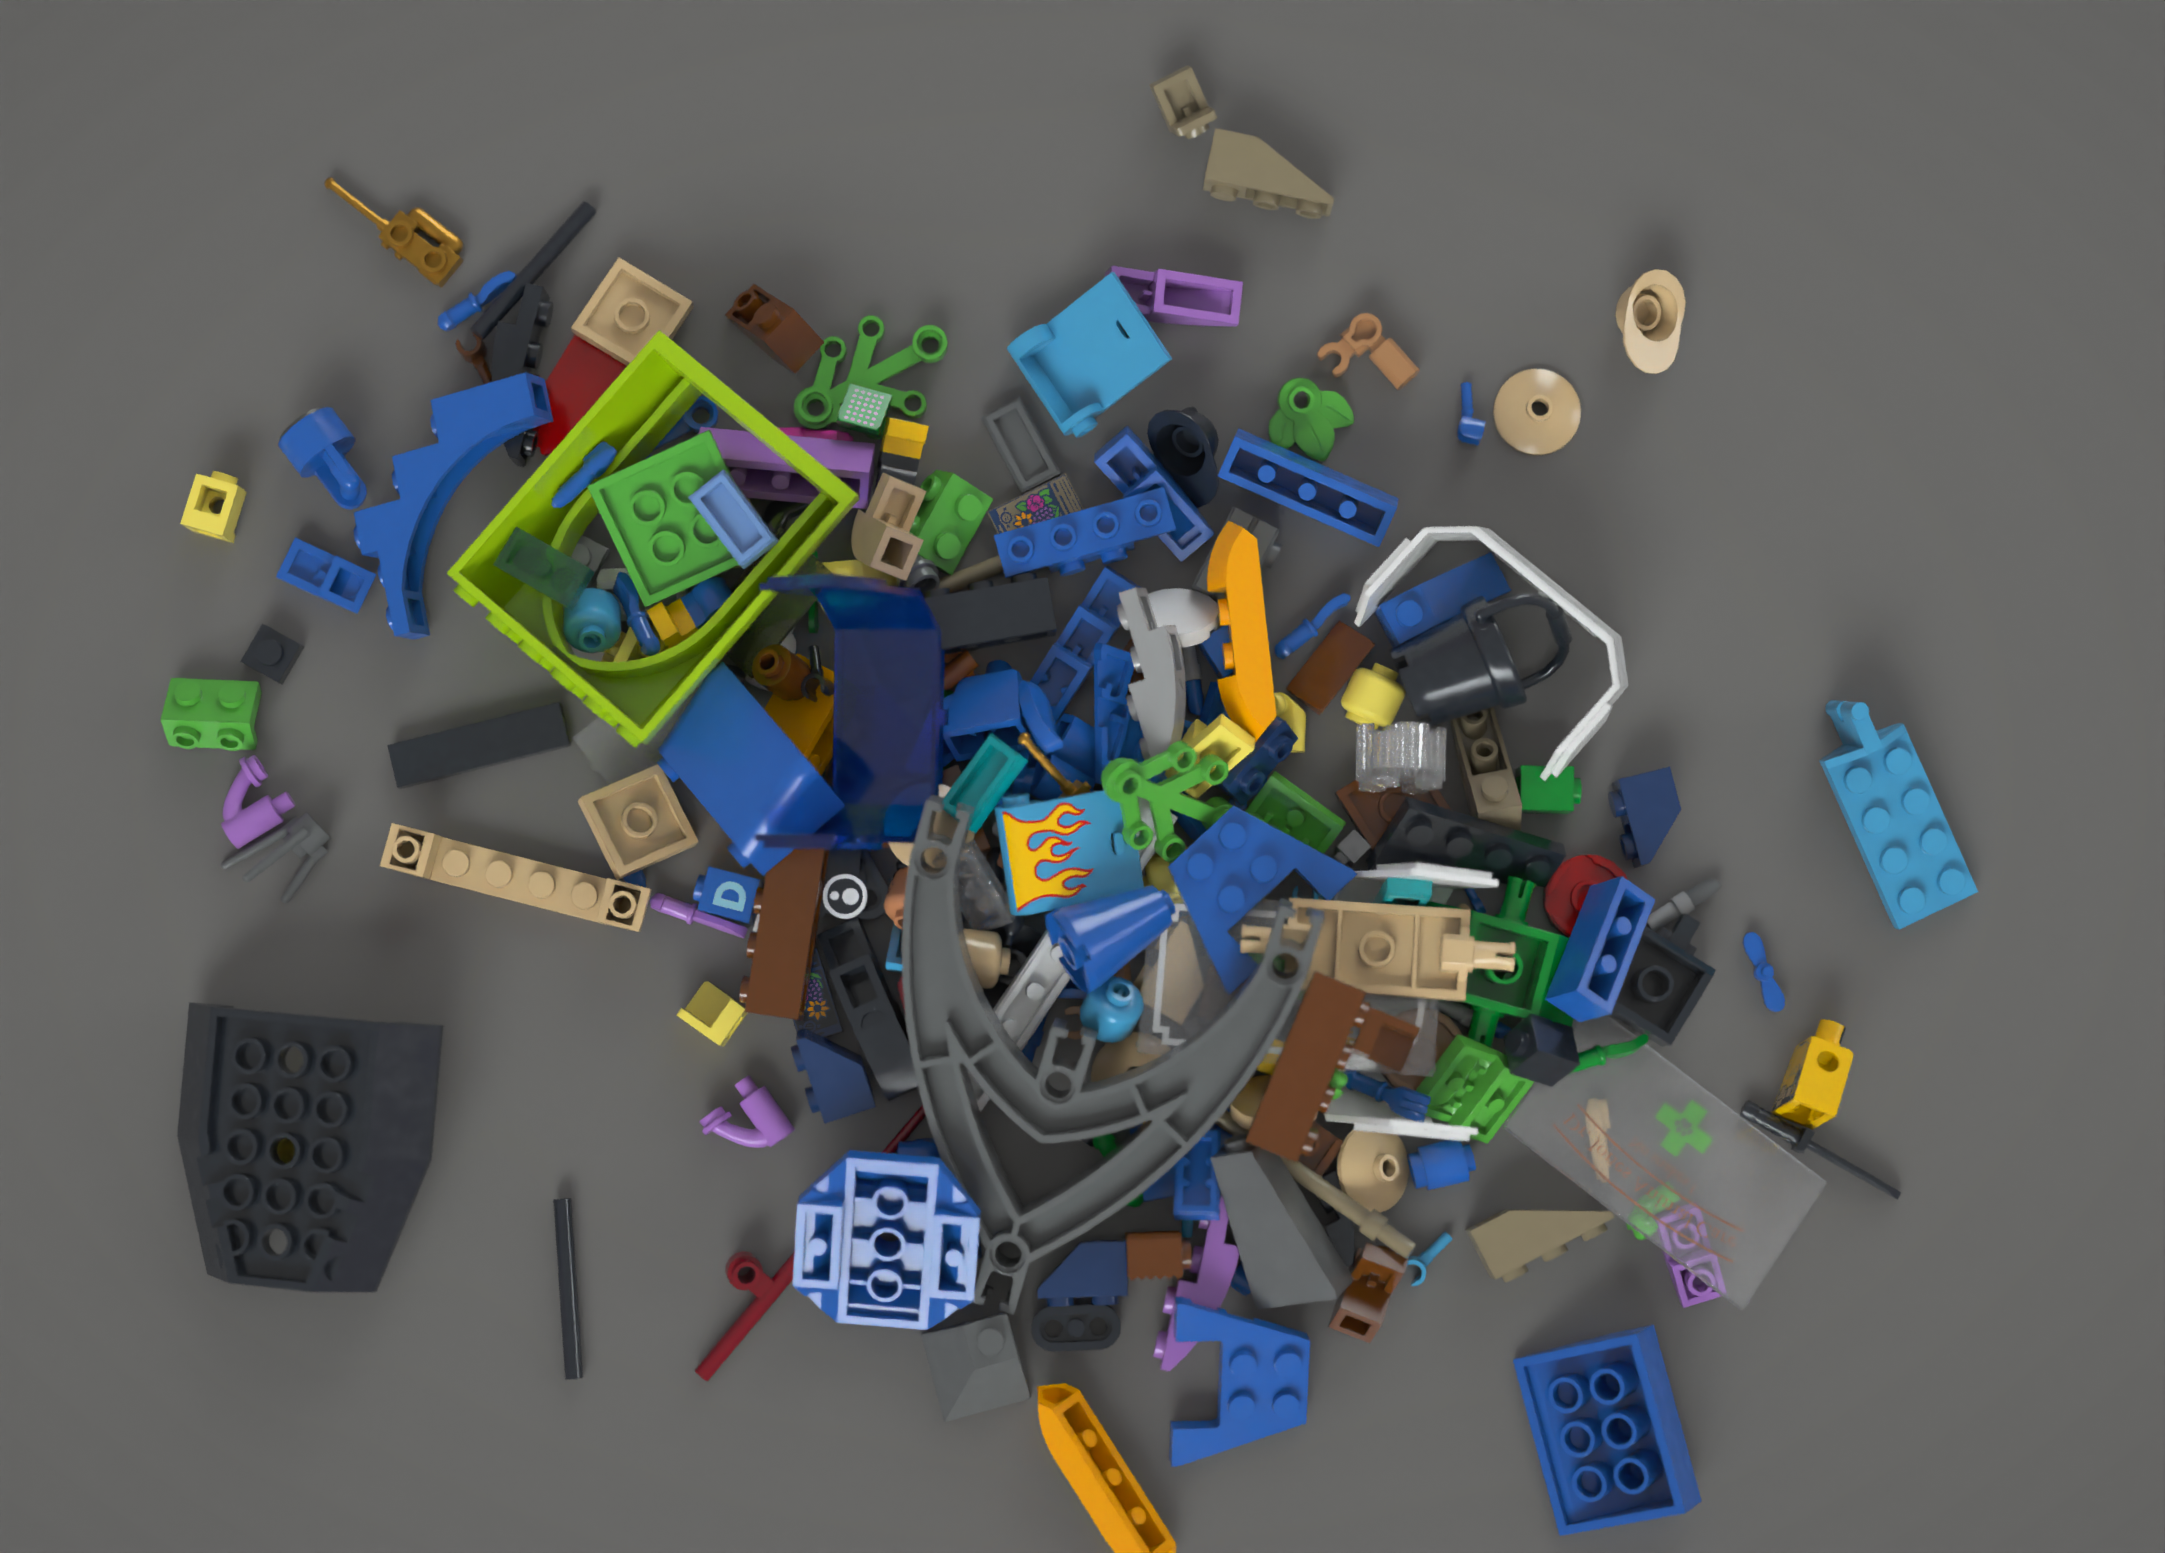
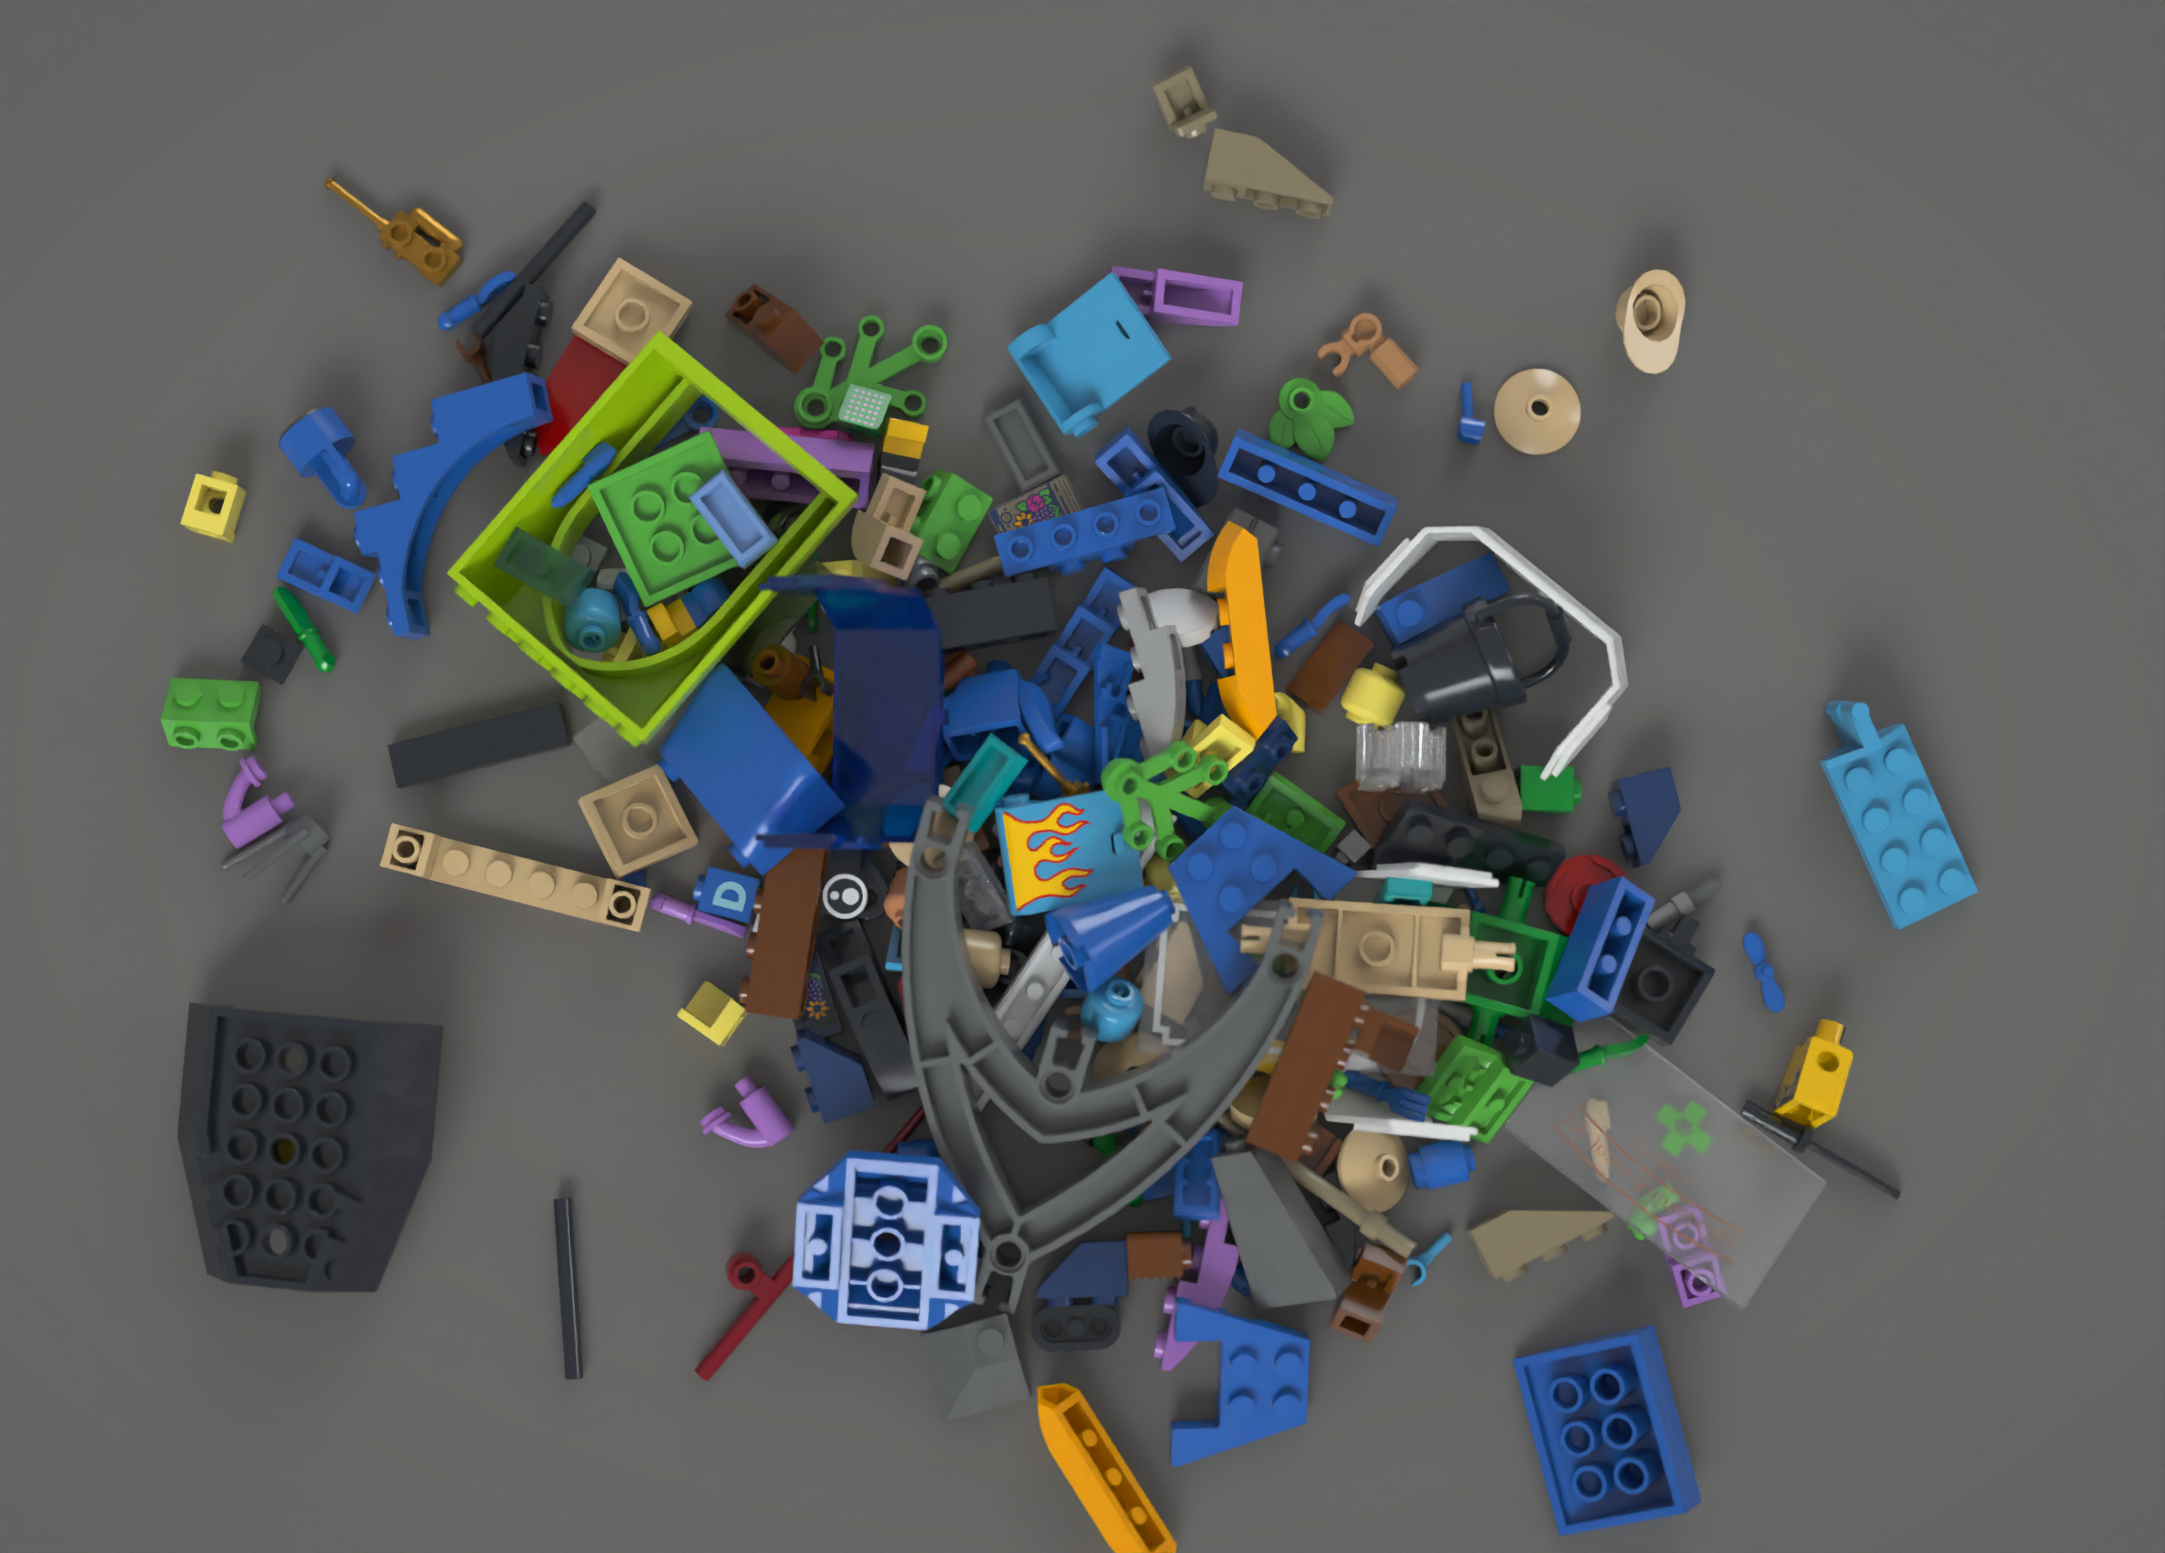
none -> green piece [272,586,336,673]

